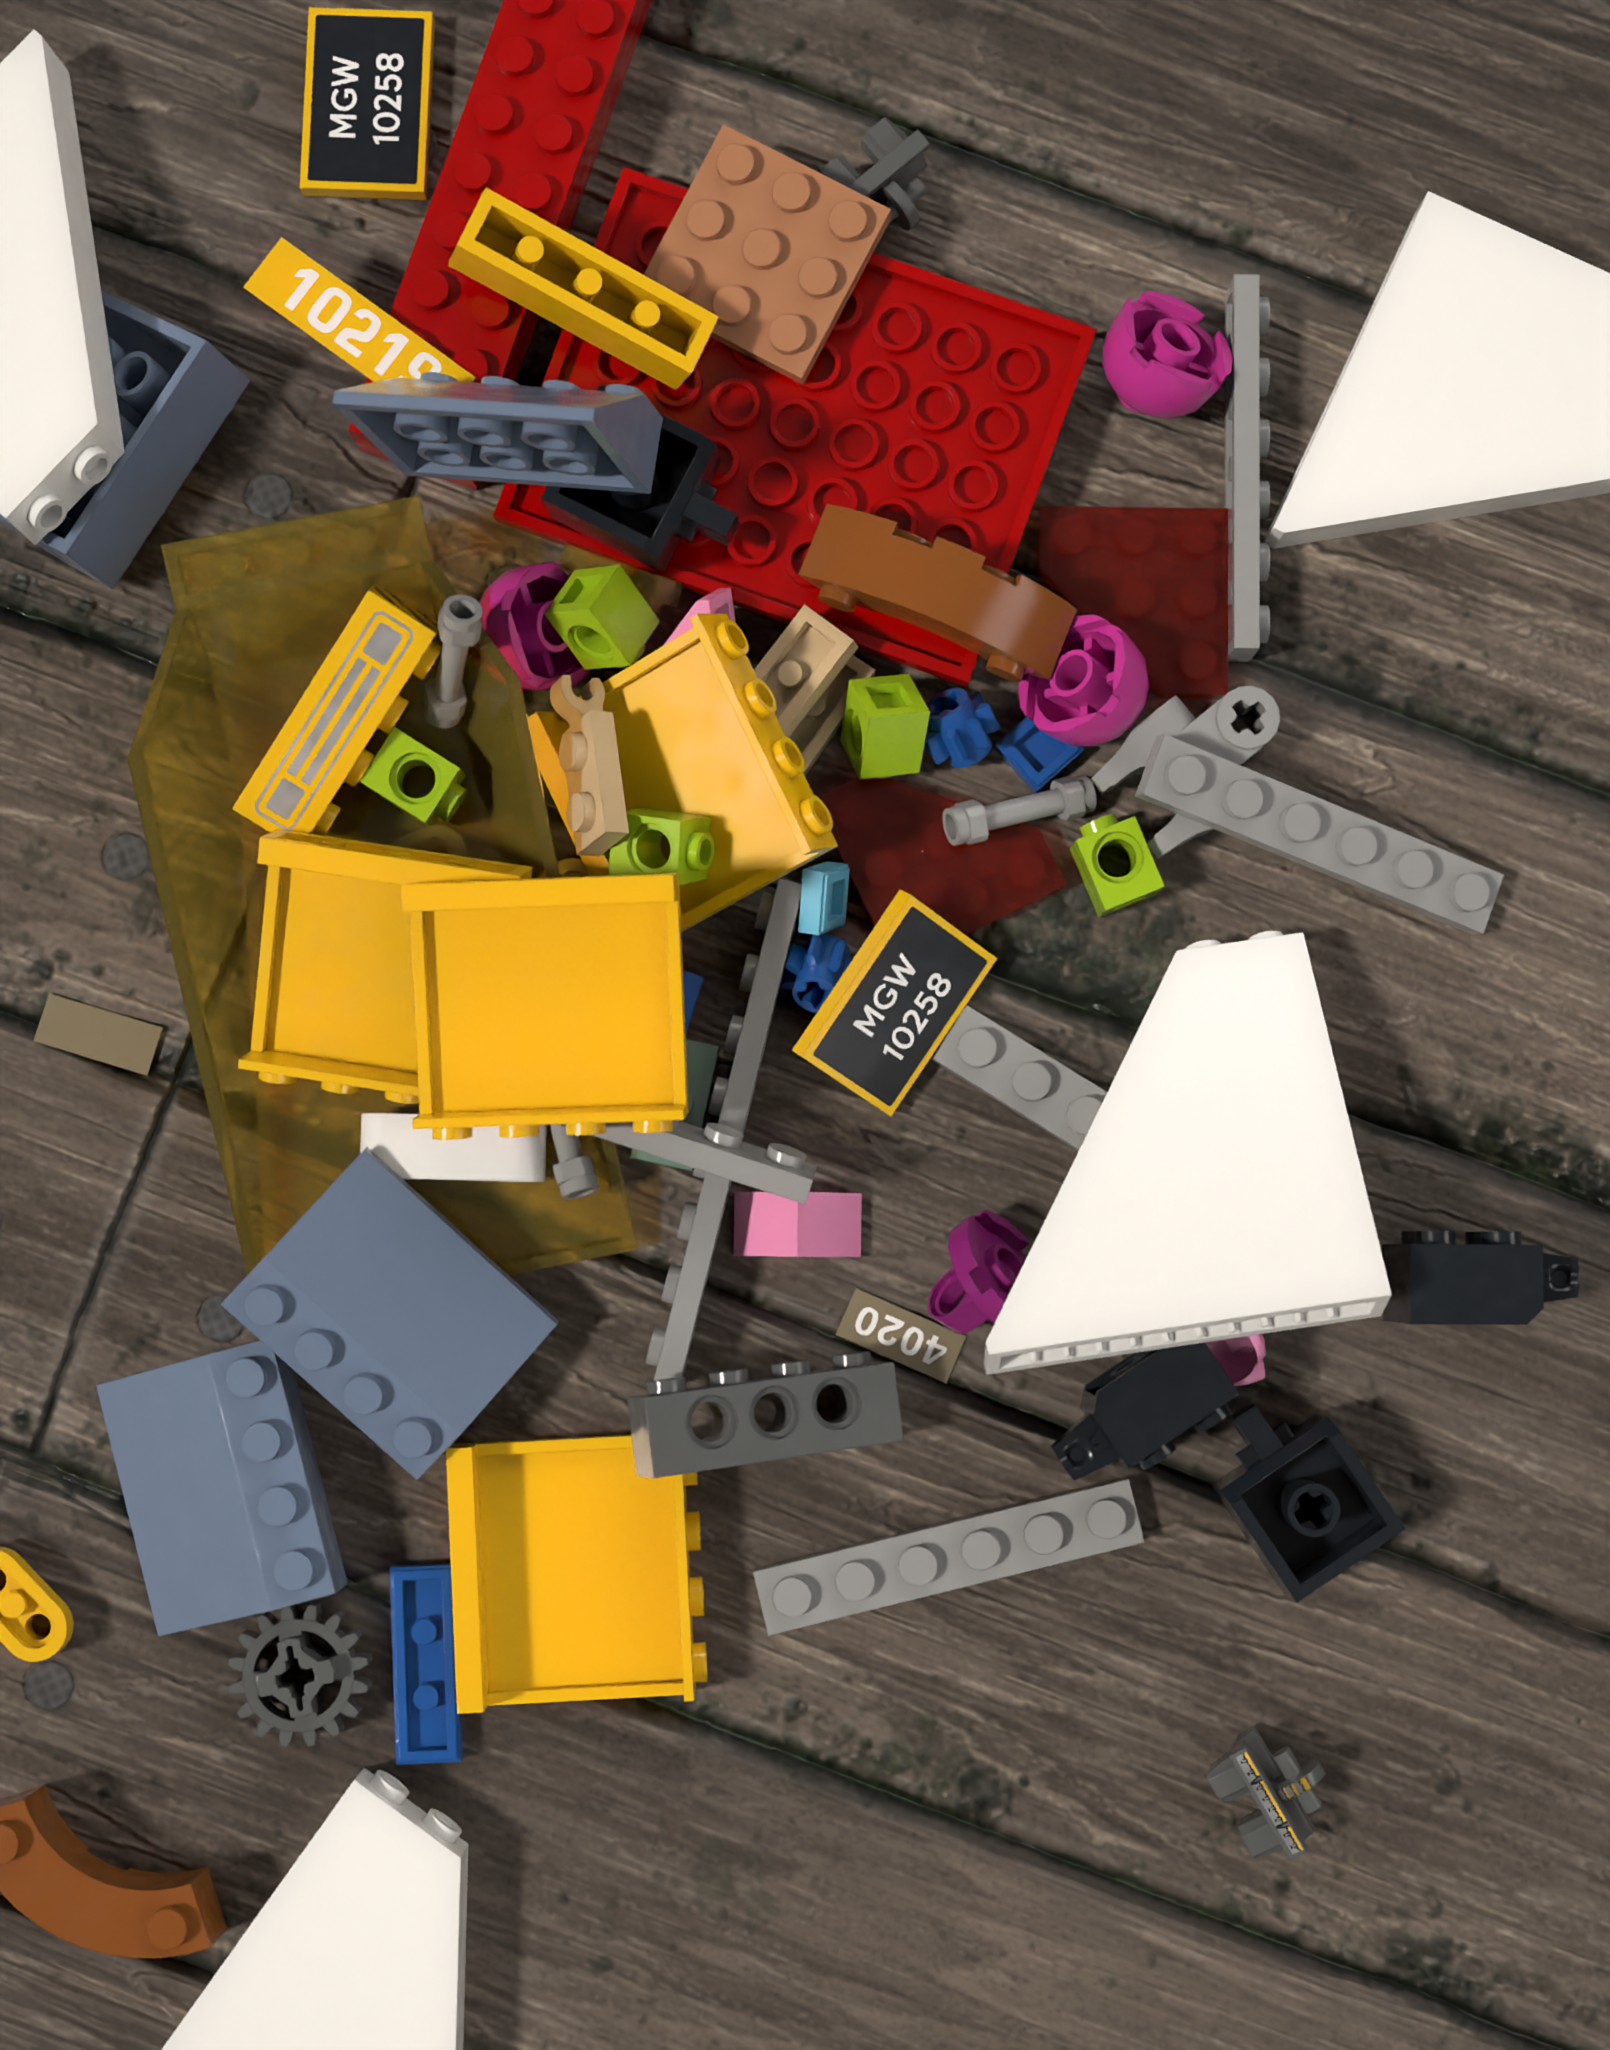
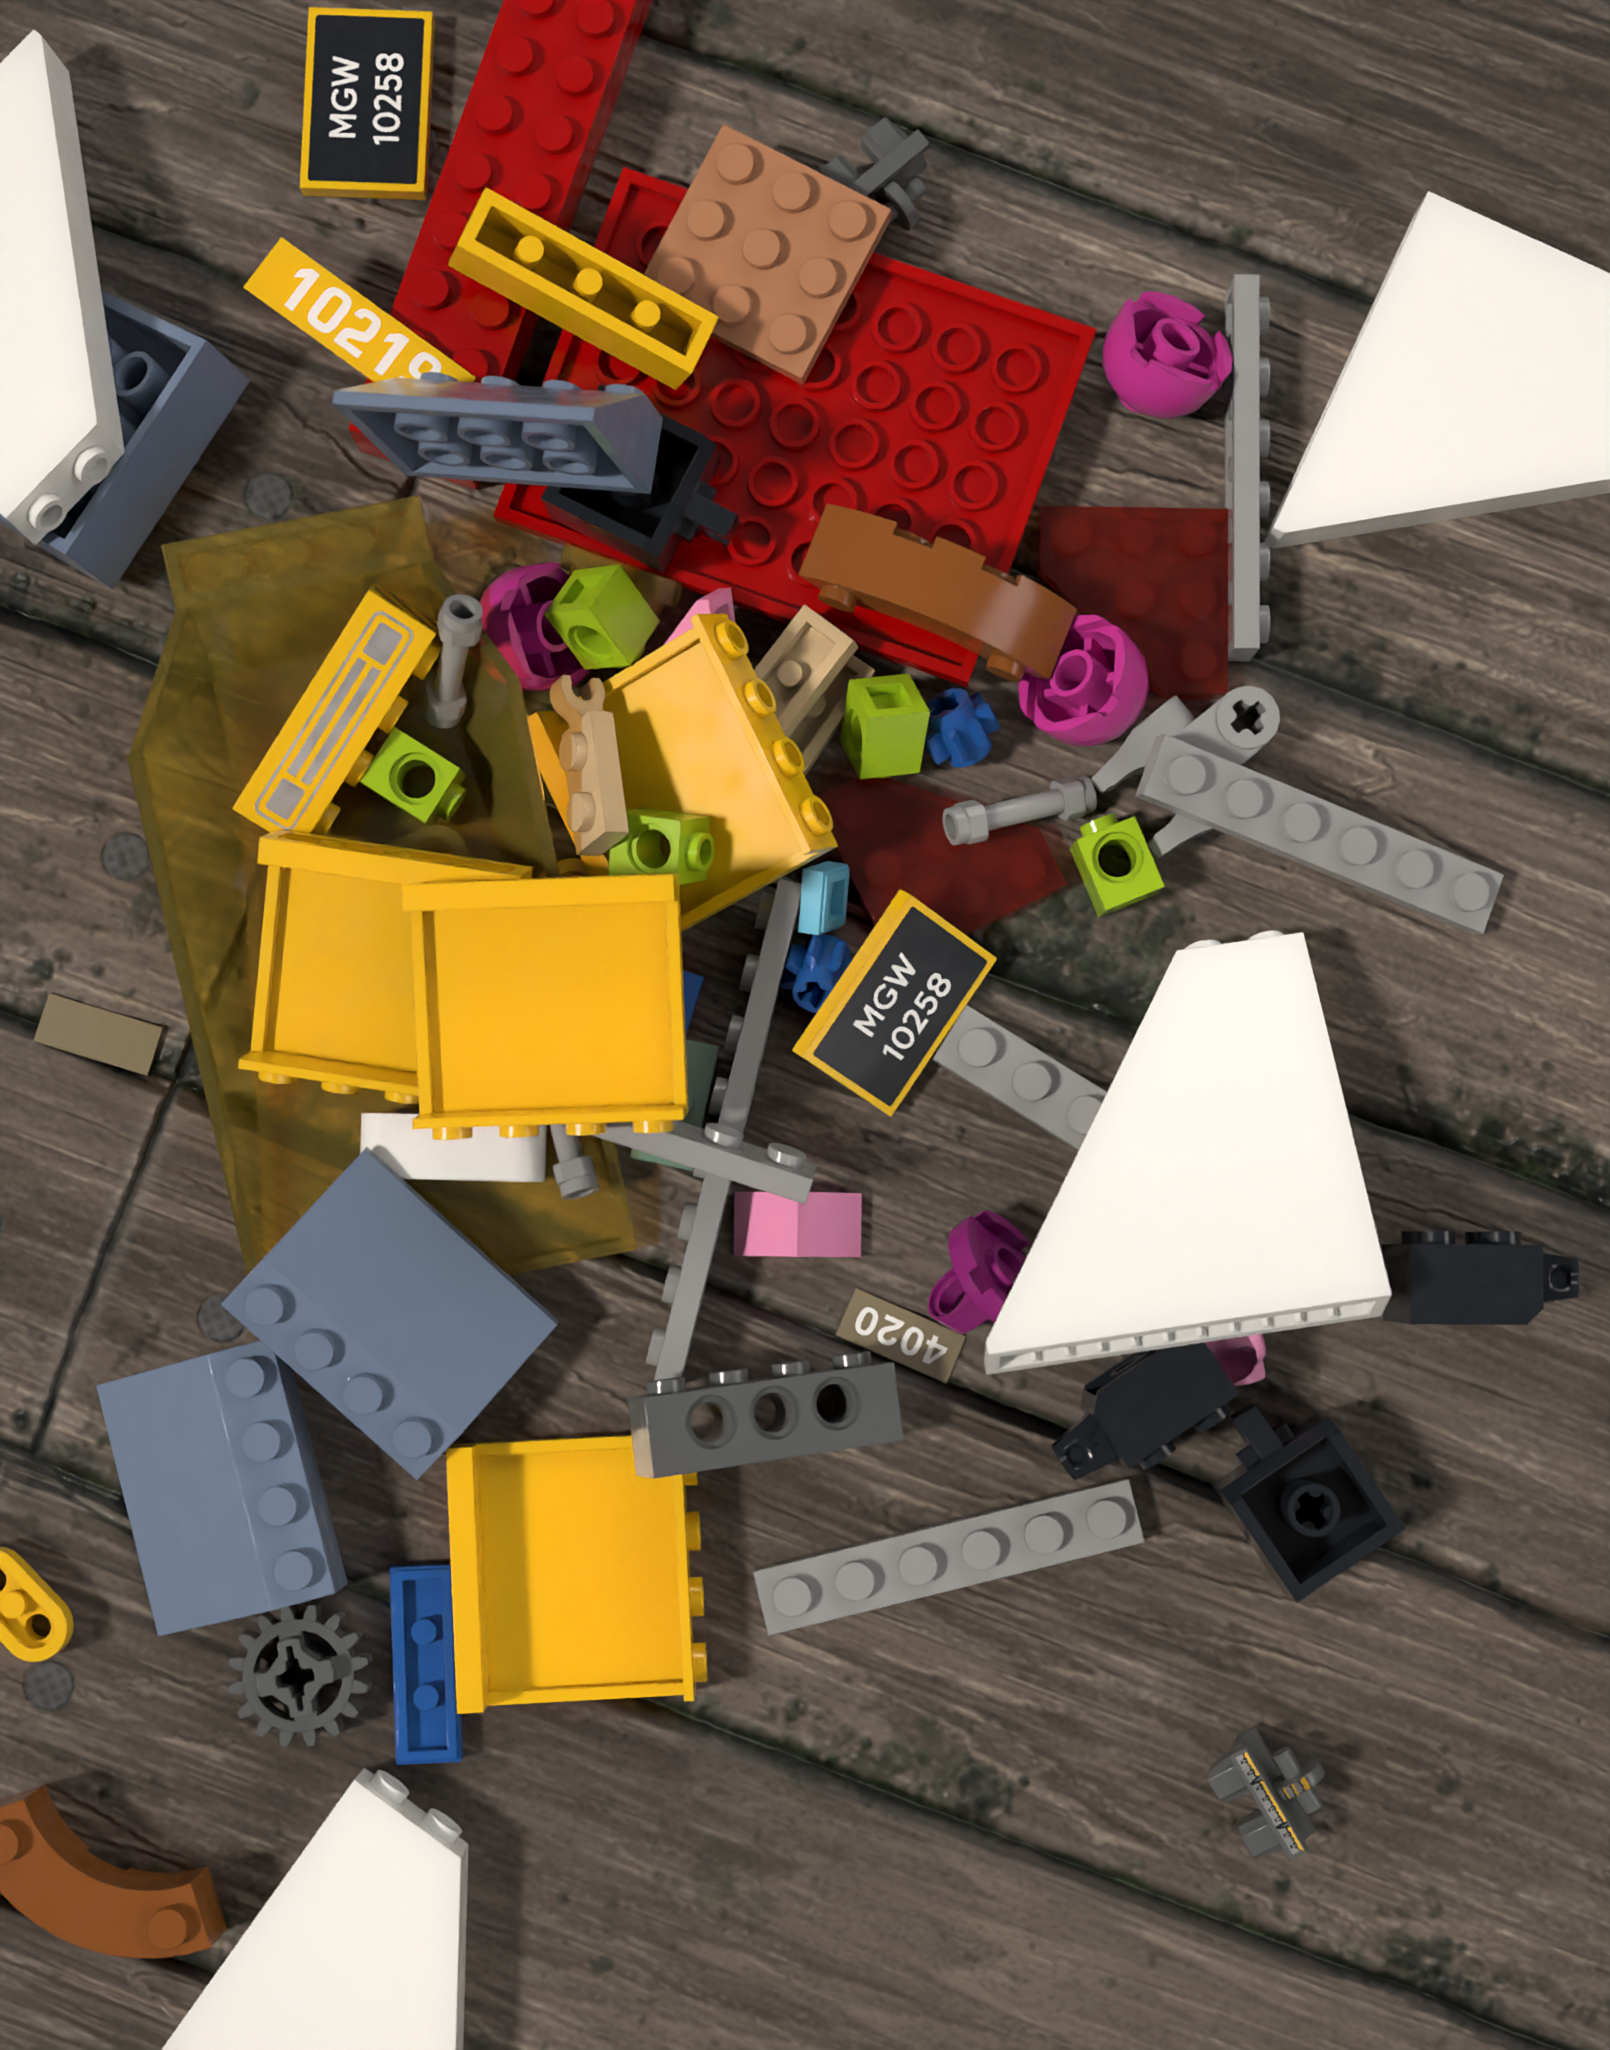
blue tile [994,717,1084,794] -> none

